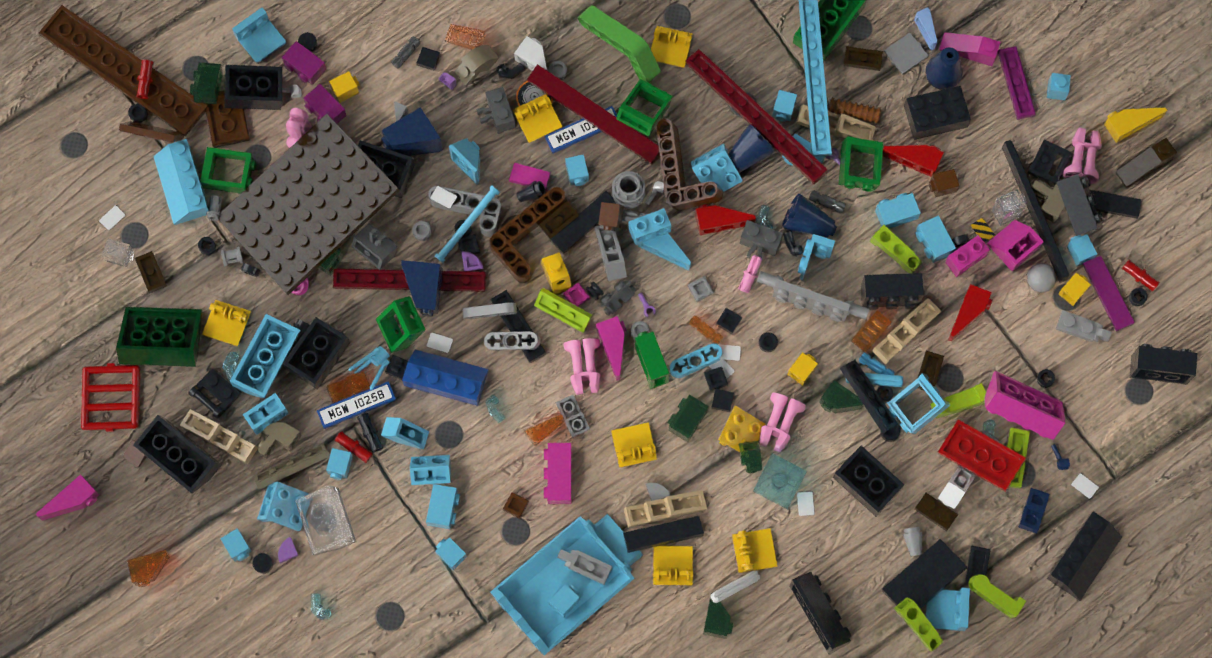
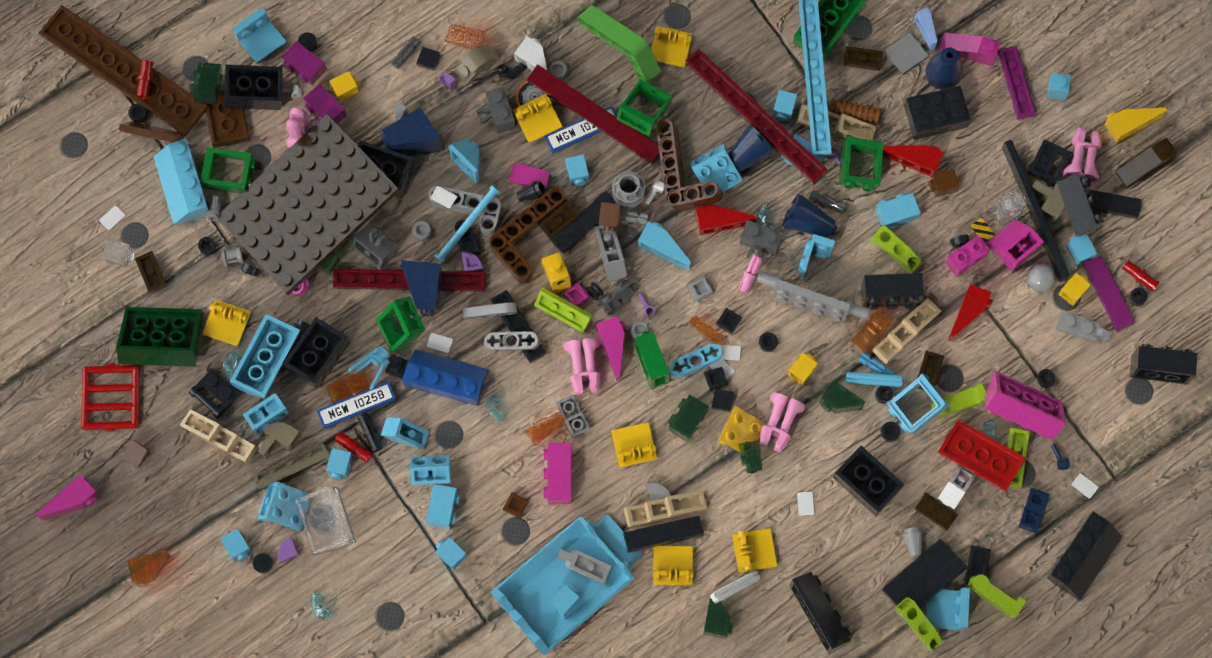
black slope [133,415,222,494] -> none
medium azure brick [628,208,671,245] -> none
clear light blue slope [753,453,807,510] -> none
black arm [783,230,803,257] -> none
black tile [840,359,898,433] -> none
medium azure brick [915,215,956,263] -> none

